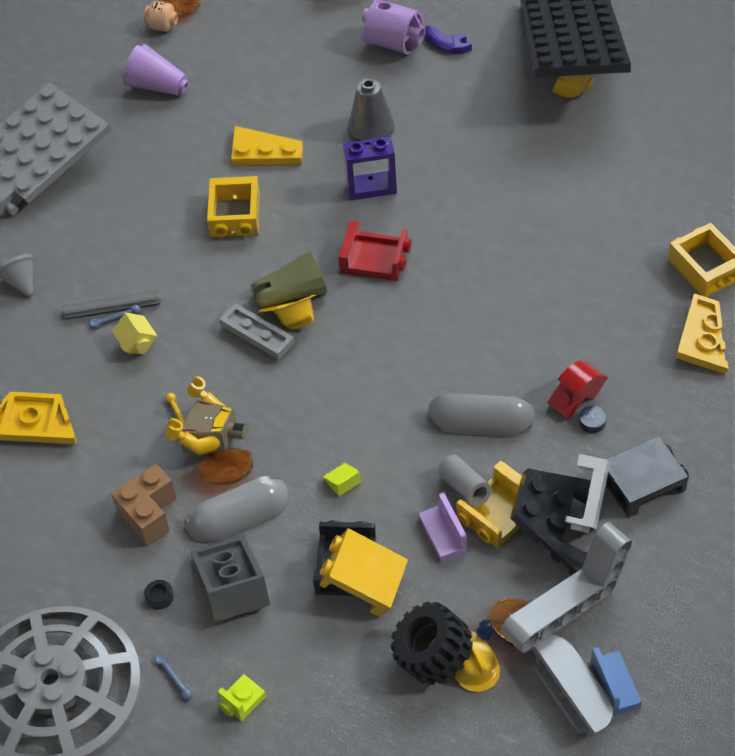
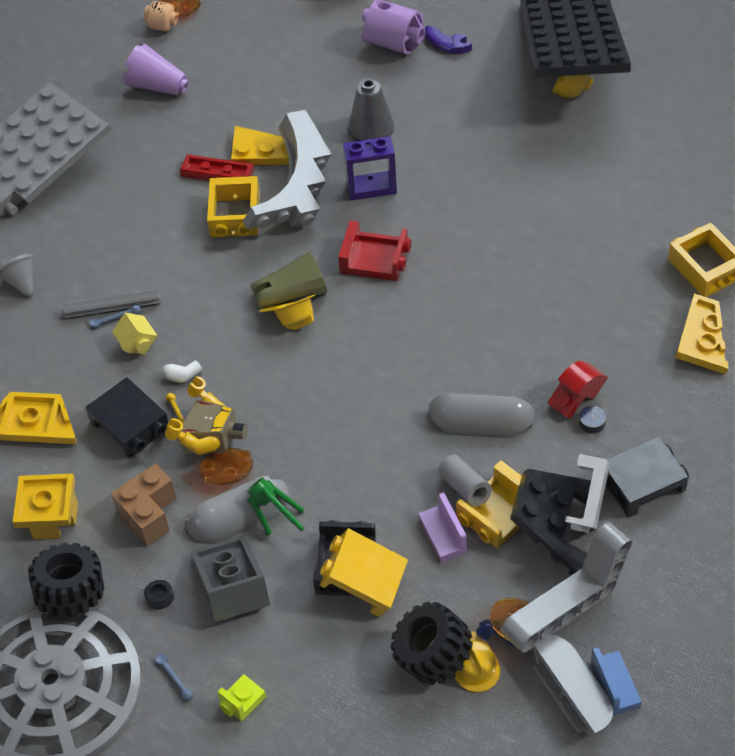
light grey plate [219,303,295,360] -> none
neon yellow slope [323,463,361,497] -> none
none -> yellow panel [13,474,78,539]
none -> black tyre [28,542,104,618]
none -> black panel [85,377,168,458]
none -> white arm [162,360,202,383]
none -> red tile [180,154,255,181]
none -> arch [243,110,332,229]
none -> green plant [247,477,304,535]

